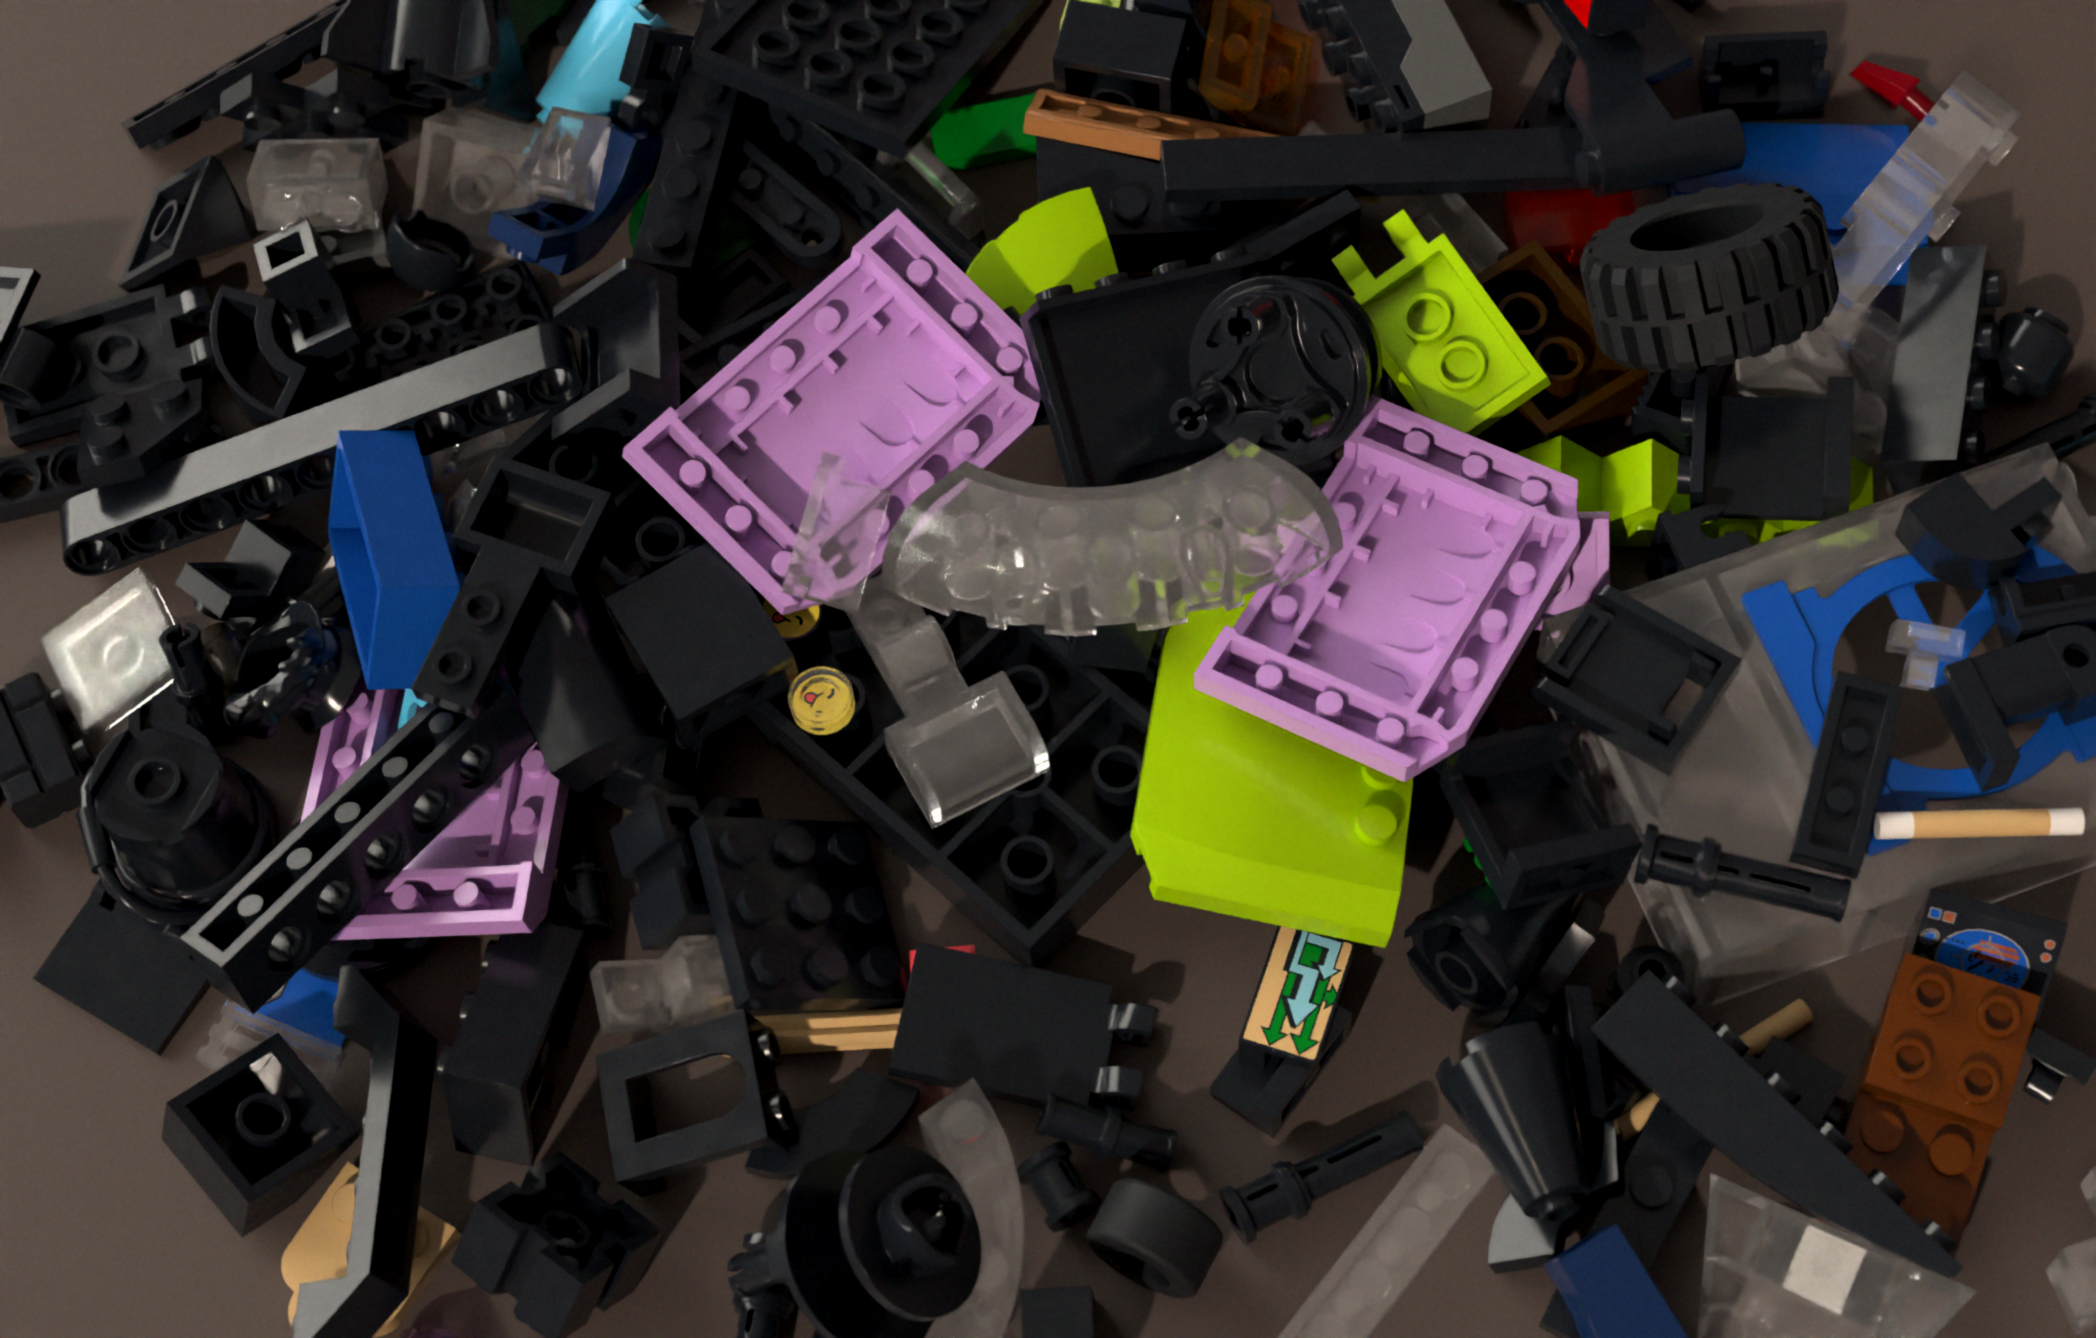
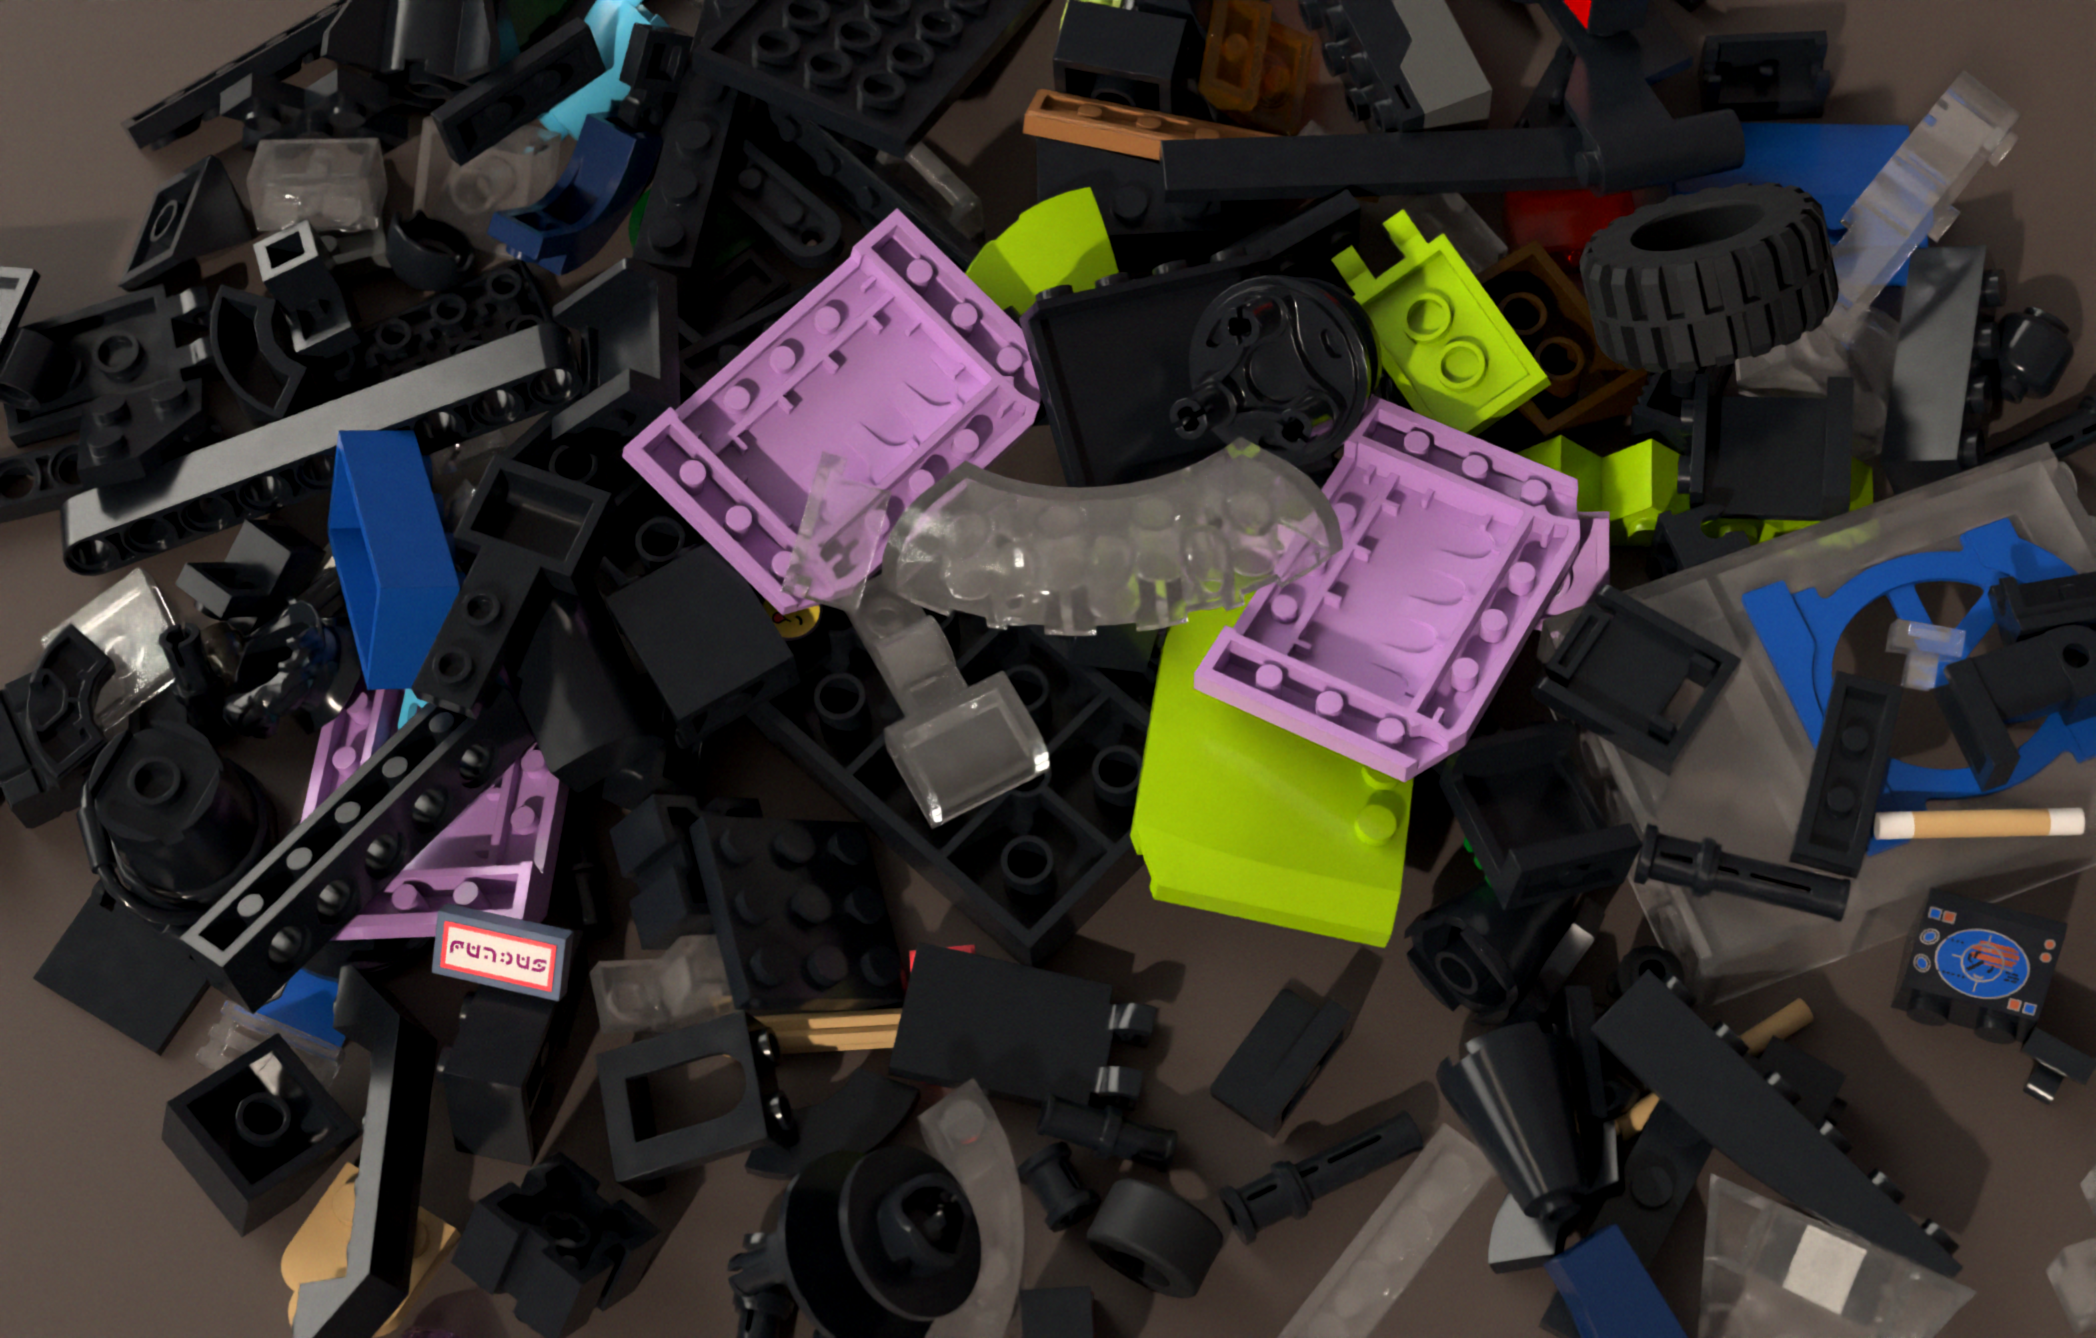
clear slope [516,106,611,211] -> none
clear tile [788,666,855,735] -> none
green tile [930,93,1036,174] -> none
panel [1239,926,1356,1069] -> none
reddish brown piece [1815,952,2041,1259] -> none
dark red bar [1848,61,1938,124] -> none
black brick [1895,472,2062,590] -> none
none -> black tile [26,622,116,792]
none -> black tile [431,17,606,167]
none -> tile [432,903,574,1001]

